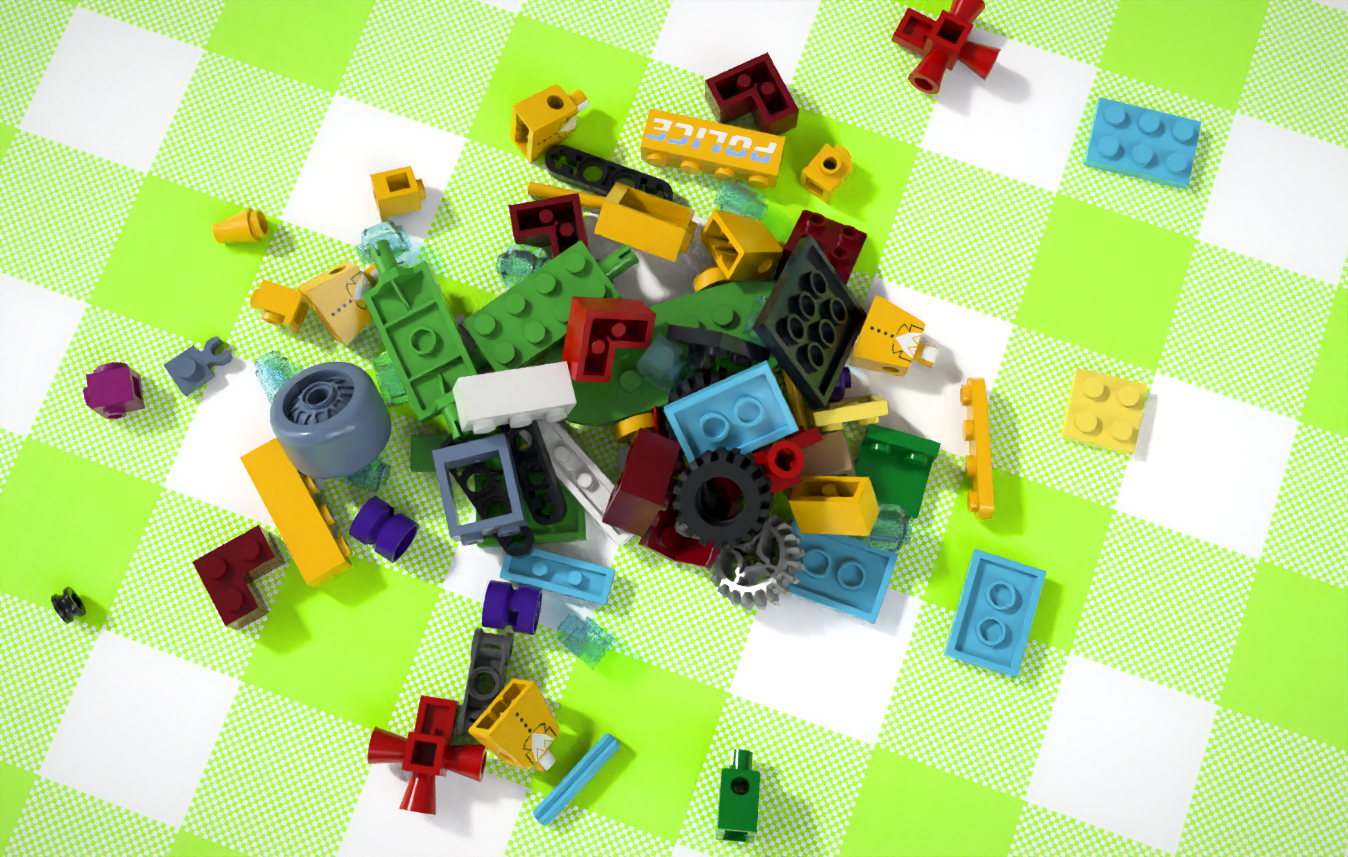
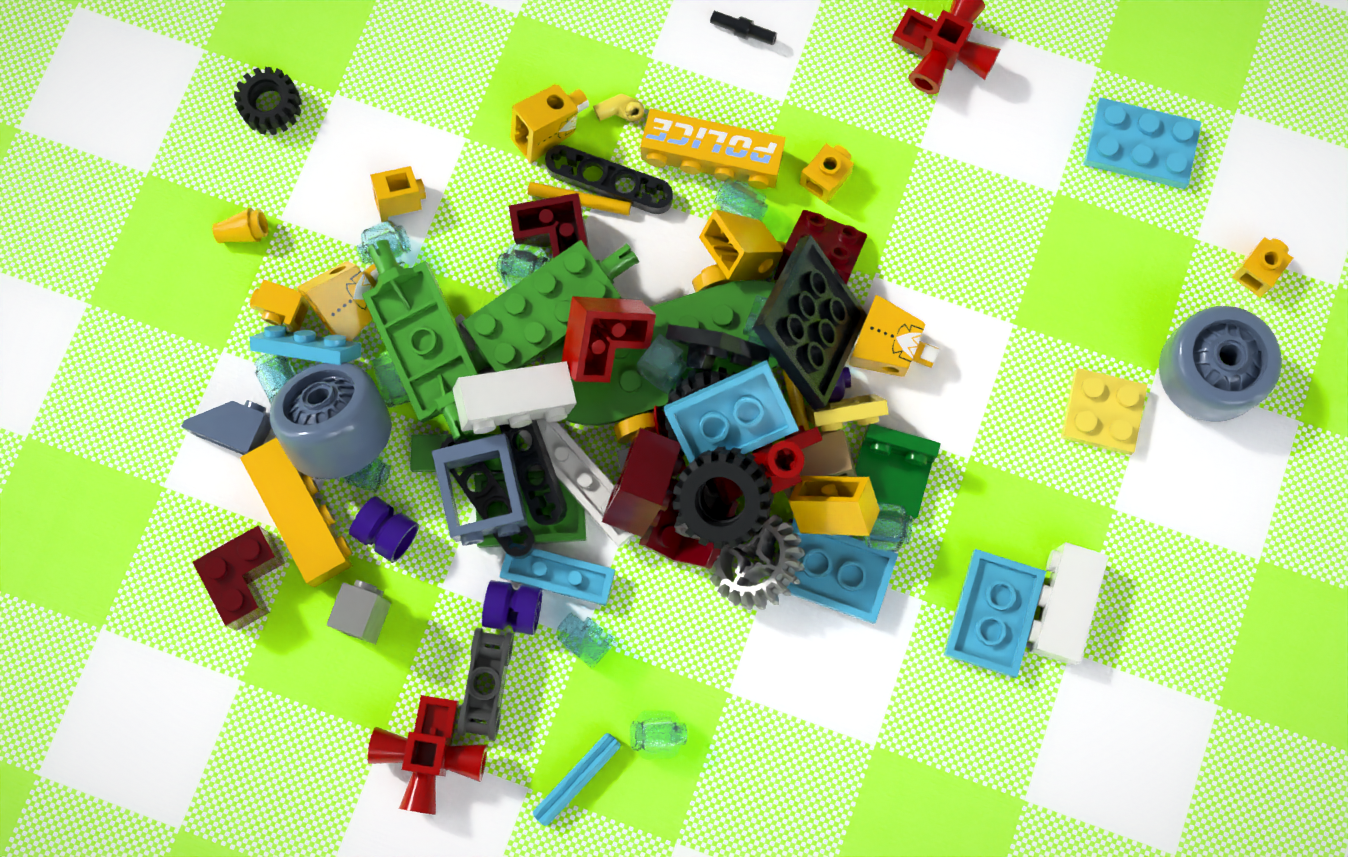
bush [51,586,86,624] -> none
magenta brick [83,362,145,420] -> none
sand blue plate [163,336,234,396] -> none
yellow torso [468,678,560,772] -> none
yellow window [594,182,698,262] -> none
dark red brick [705,52,799,135] -> none
green torso [715,749,760,843] -> none
yellow plate [960,377,994,520] -> none
none -> sand blue slope [181,400,271,455]
none -> black tyre [234,66,302,135]
none -> medium azure plate [249,326,361,365]
none -> light grey brick [326,580,391,645]
none -> light yellow arm [593,94,644,122]
none -> clear light blue head [630,710,687,760]
none -> black bar [710,10,778,46]
none -> white brick [1027,542,1109,665]
none -> sand blue wheel [1159,306,1282,422]
none -> yellow brick [1232,237,1294,298]

